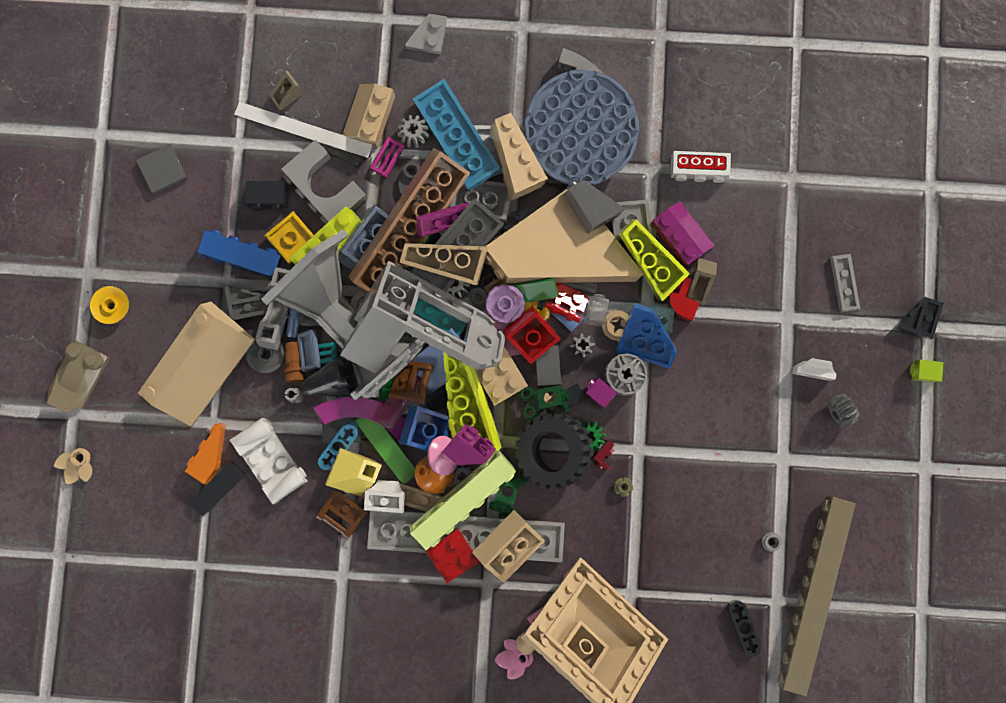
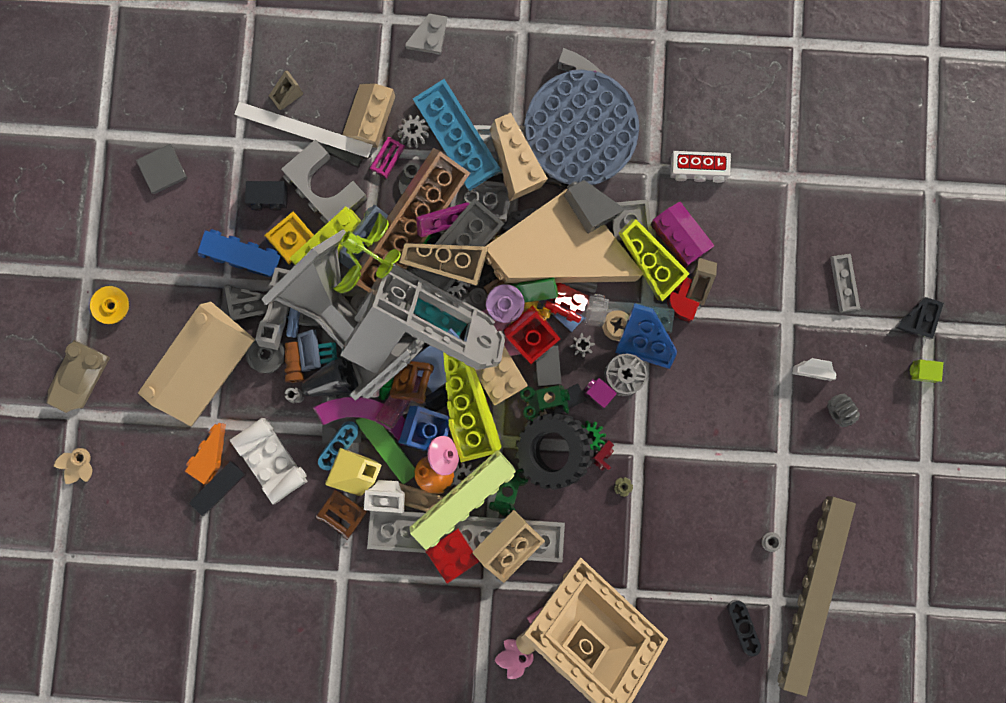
magenta slope [442,424,496,465] -> none
none -> lime plant [333,213,401,293]

